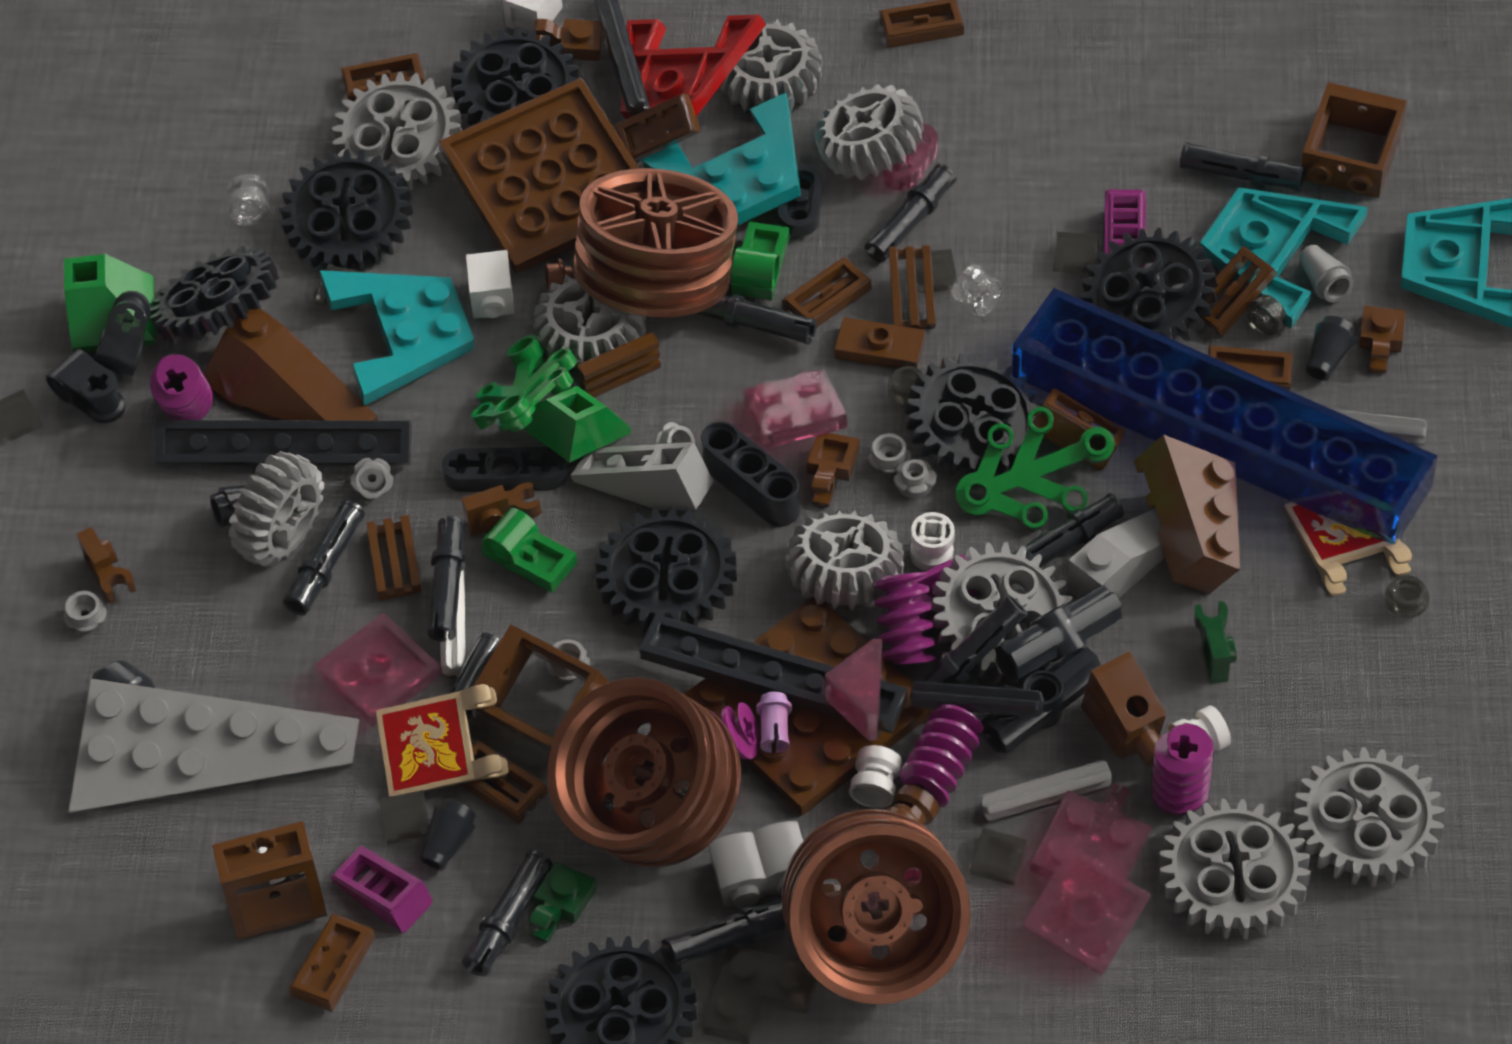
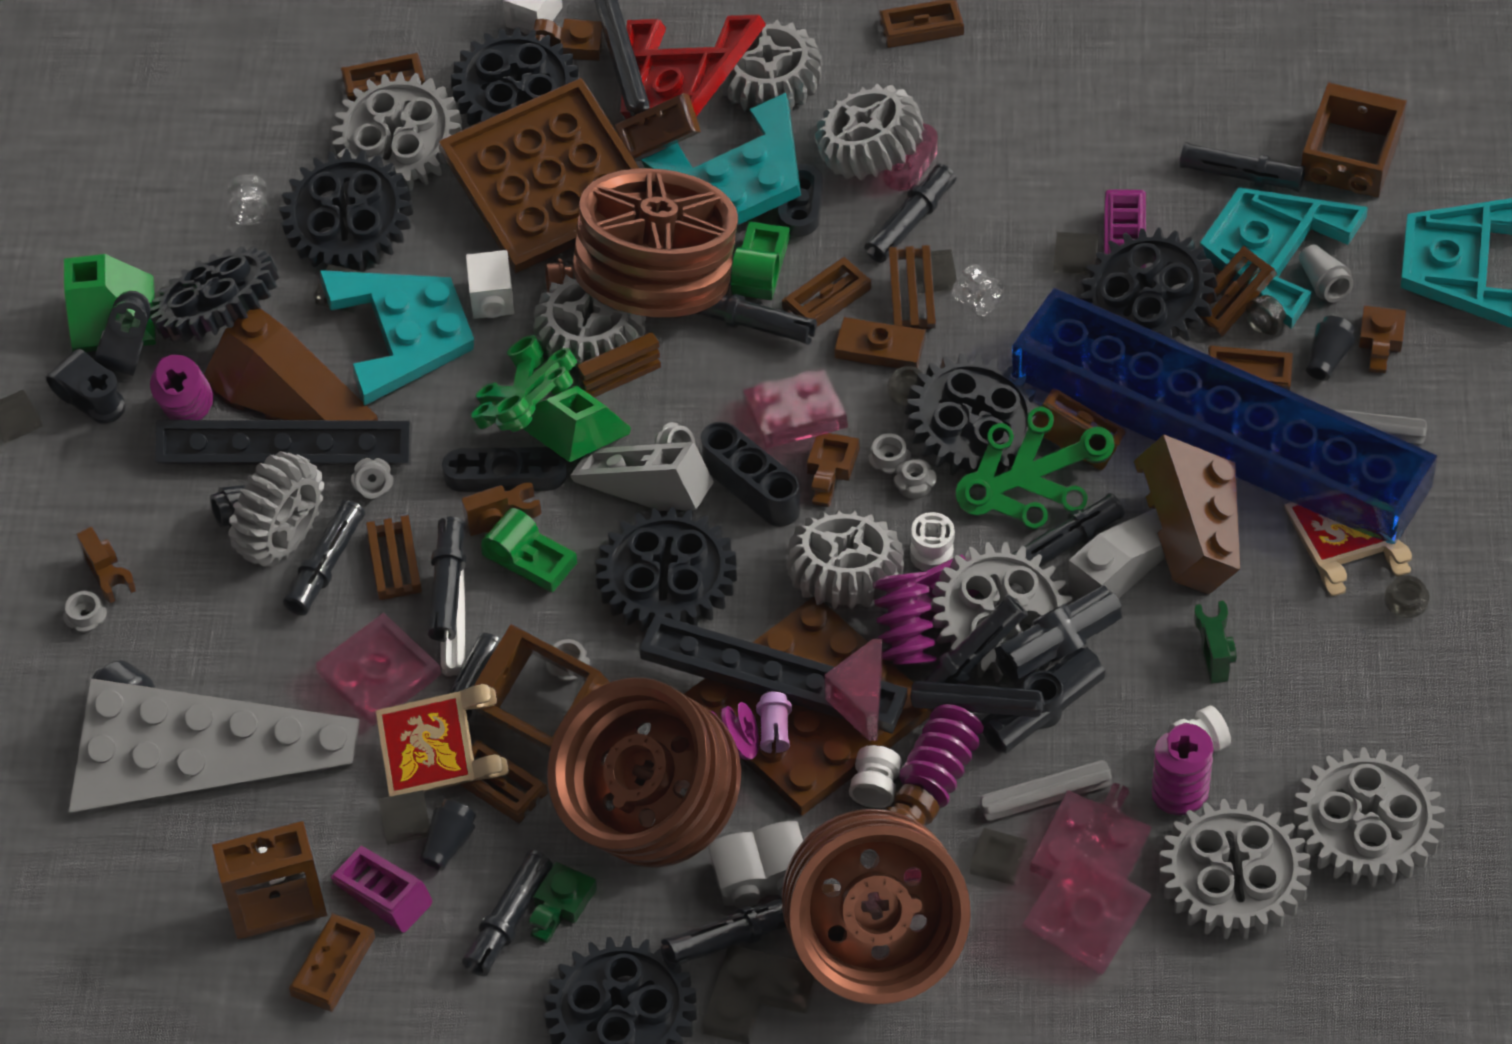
reddish brown torso [1081,651,1166,767] -> none

